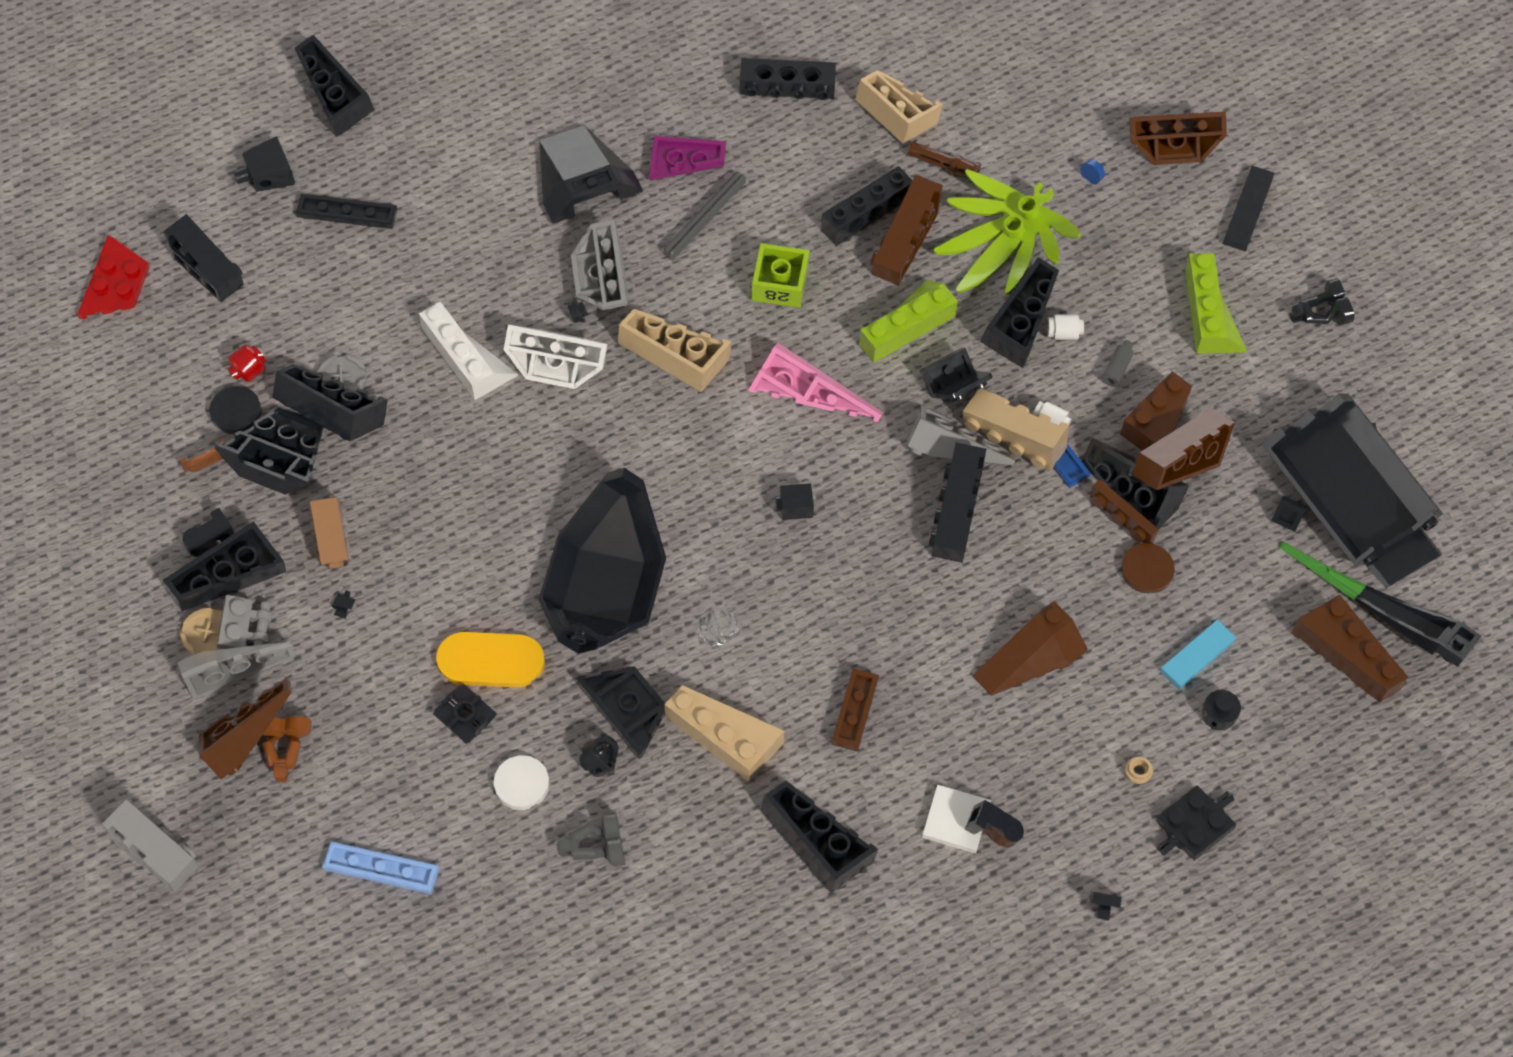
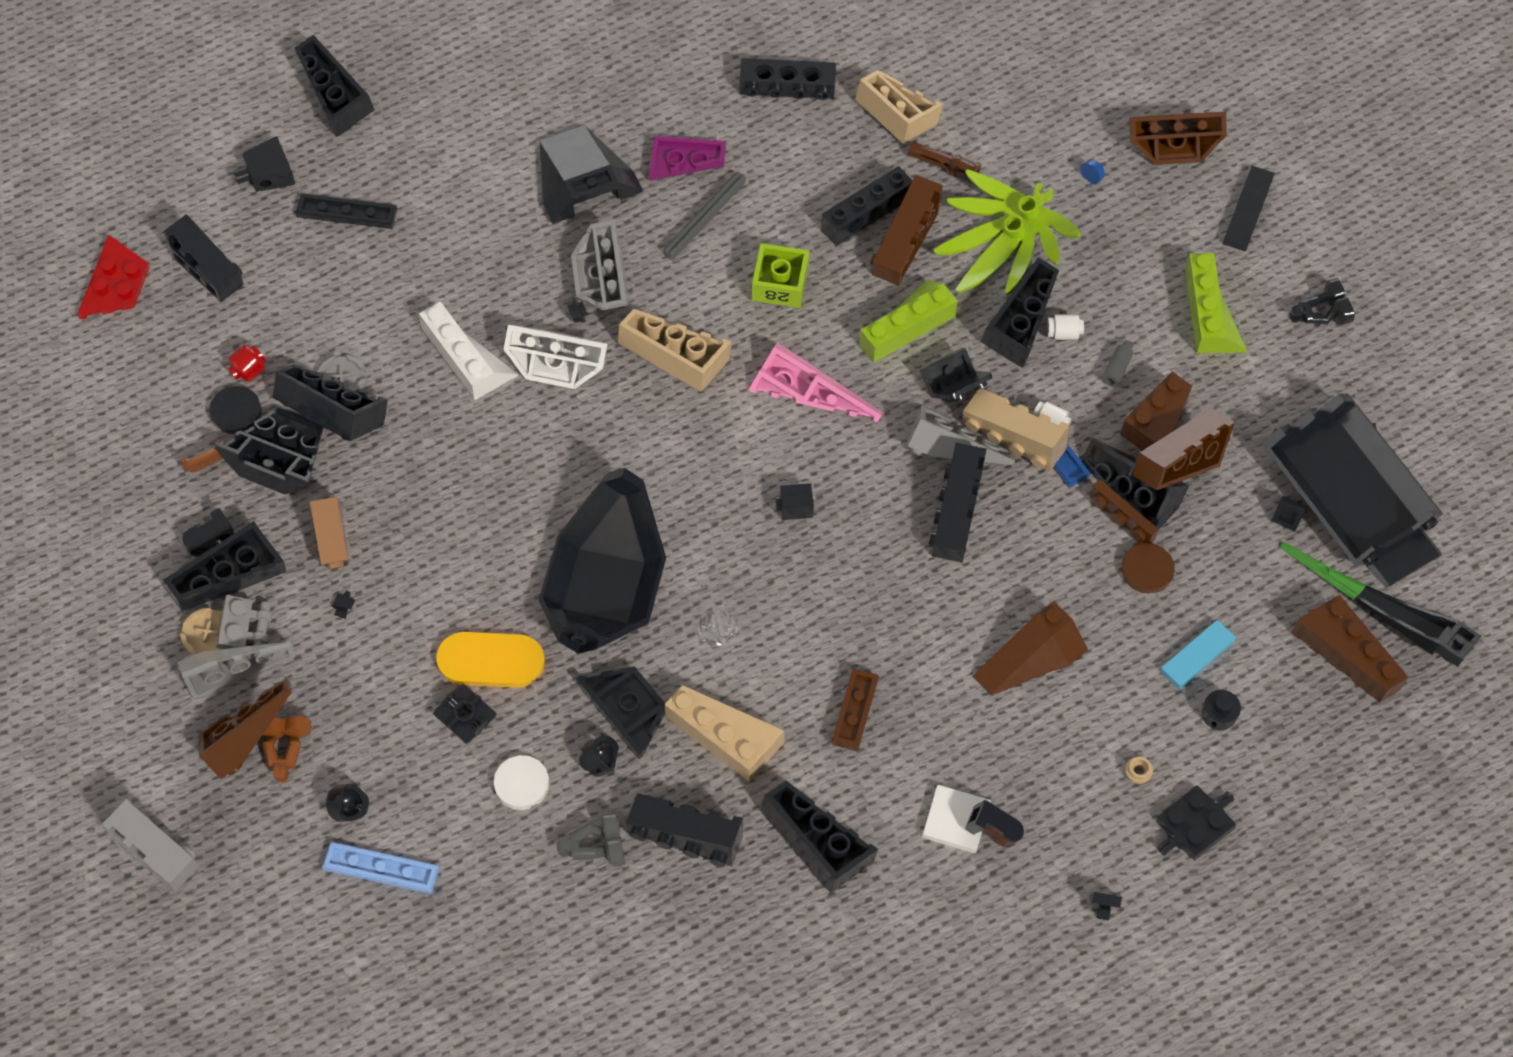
none -> black piece [326,784,369,822]
none -> black wedge [626,793,743,867]

